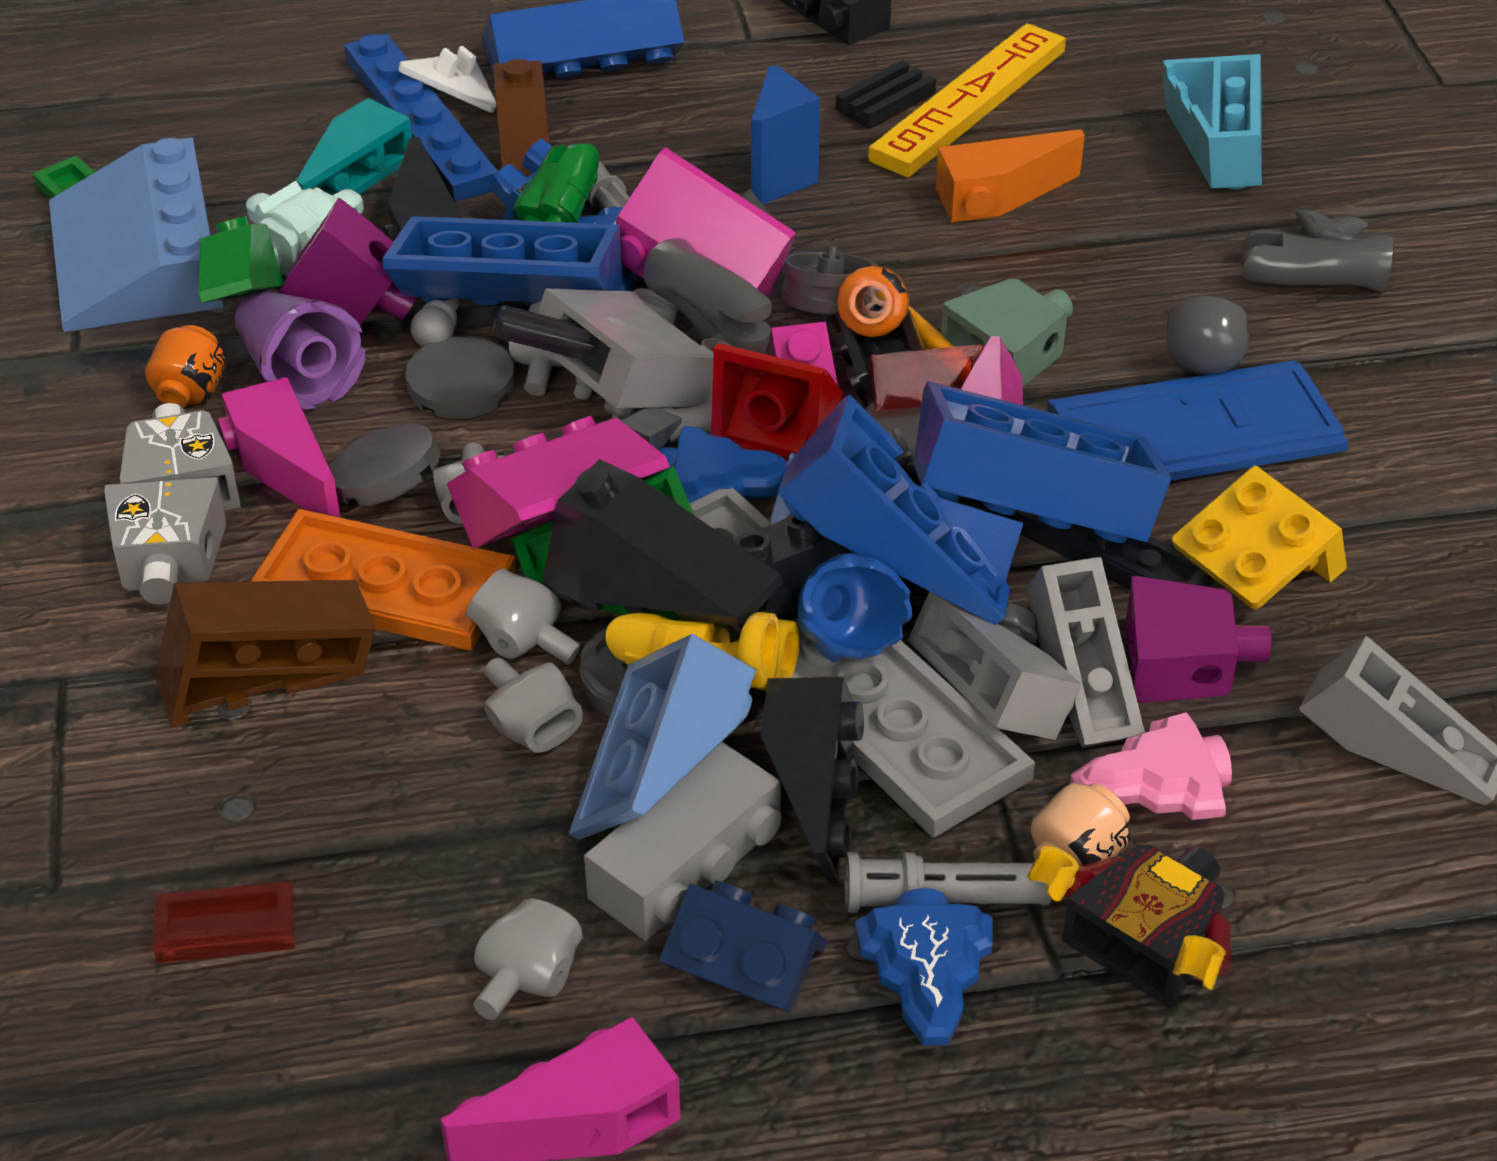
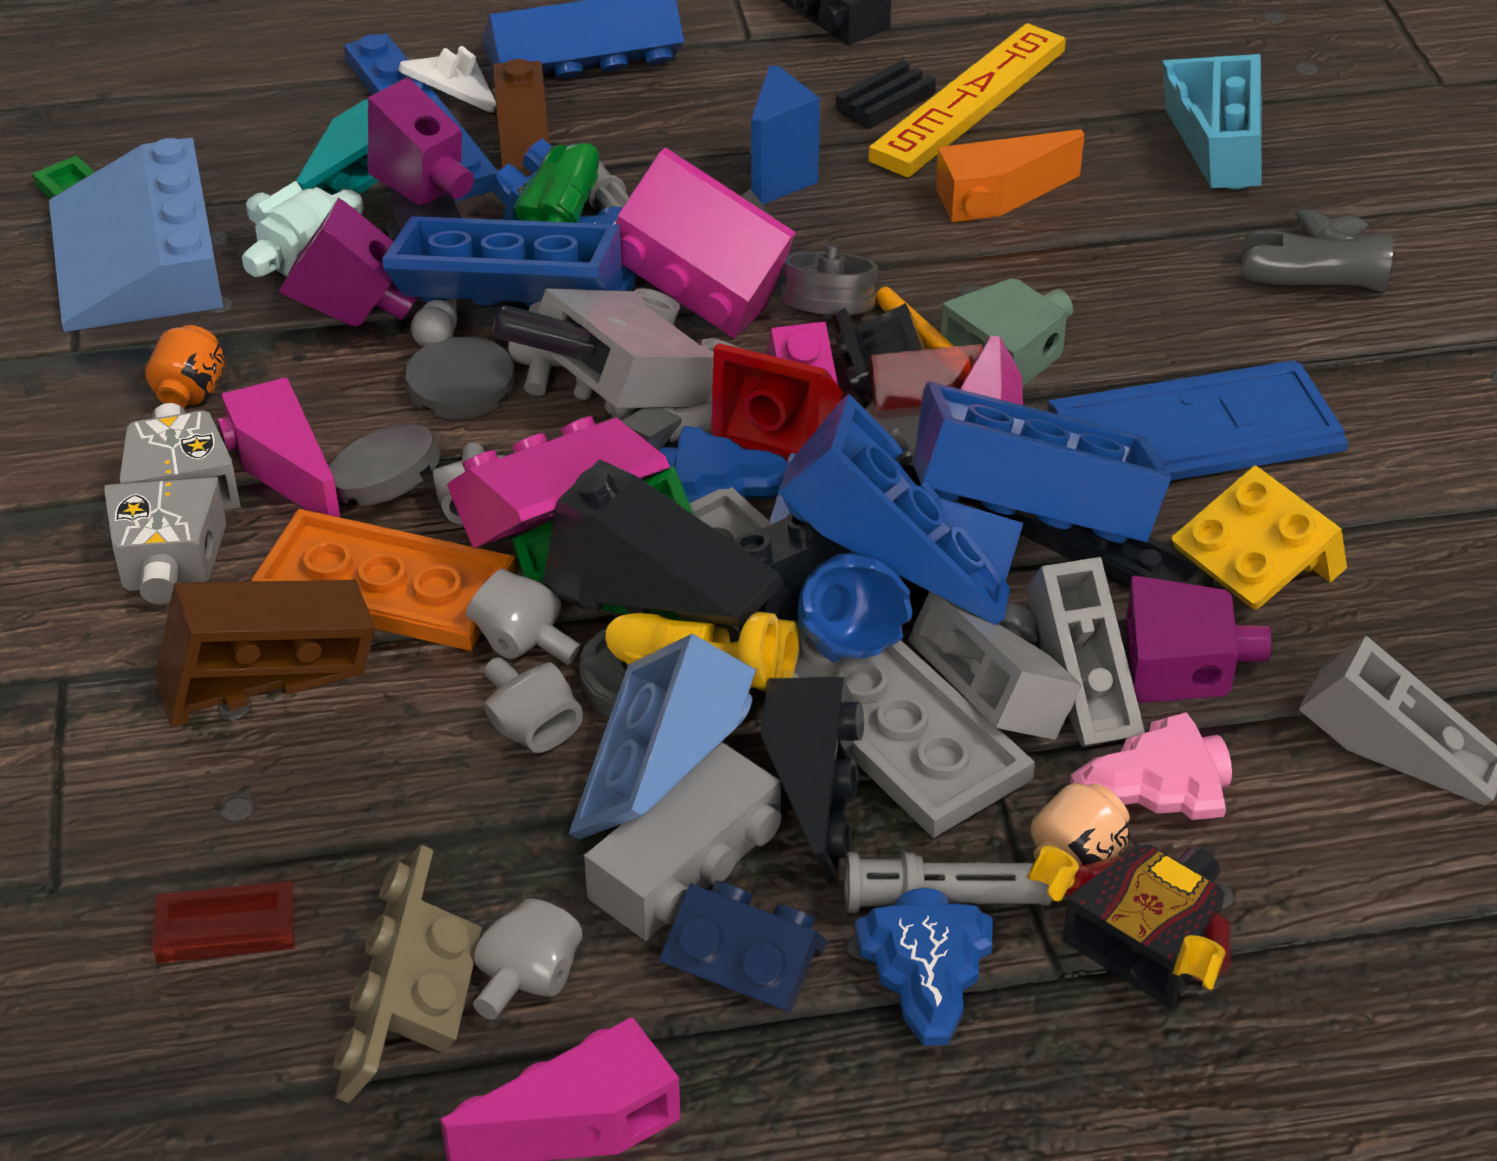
green slope [198,217,283,303] -> none
medium lavender cone [235,291,365,410] -> none
dark grey piece [643,238,772,353] -> none
orange head [837,265,910,338] -> none
dark grey hair [1166,295,1249,375] -> none
none -> dark tan bracket [333,844,482,1103]
none -> magenta torso [368,77,474,205]

